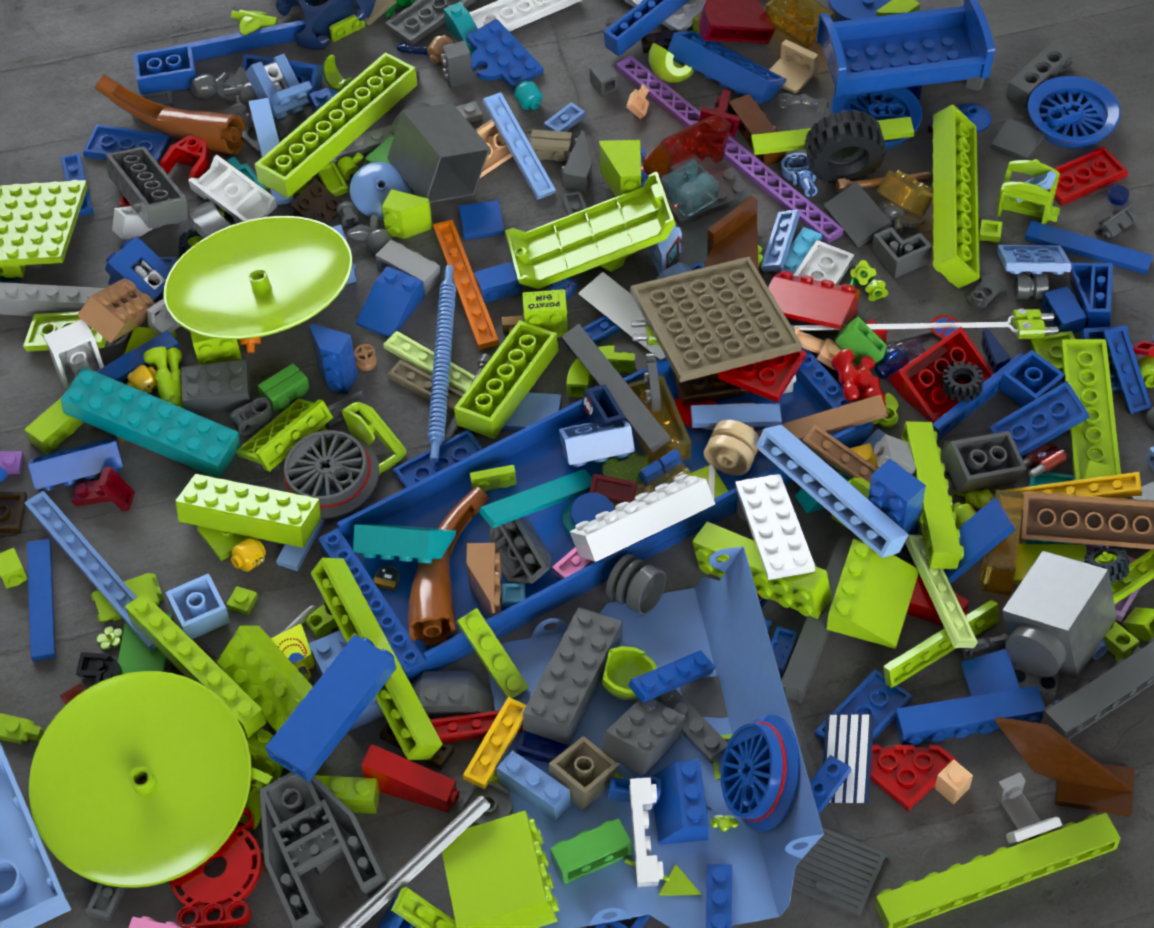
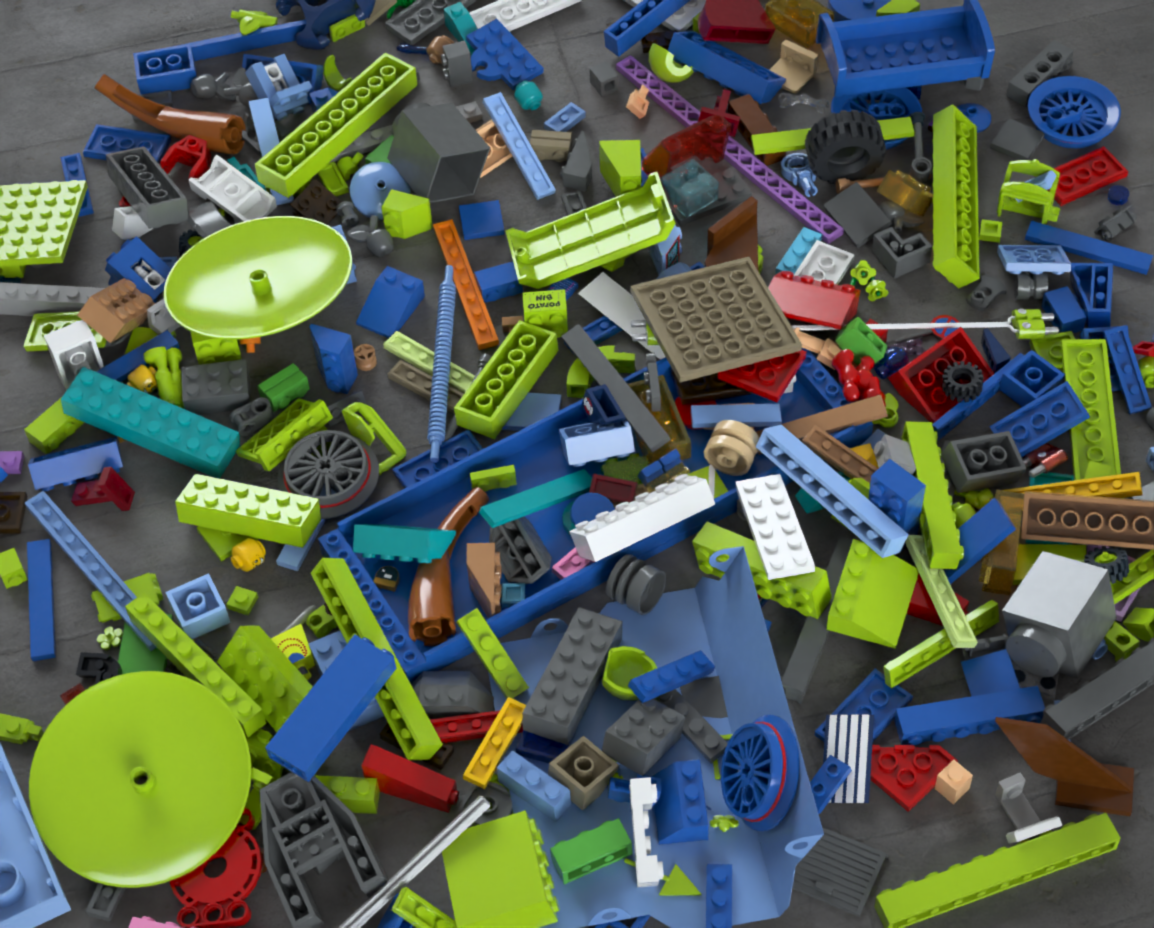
light grey brick [376,240,441,295] -> none
medium blue plate [761,210,800,273] -> none
blue plate [770,626,799,675] -> none
none -> dark grey piece [908,112,932,185]

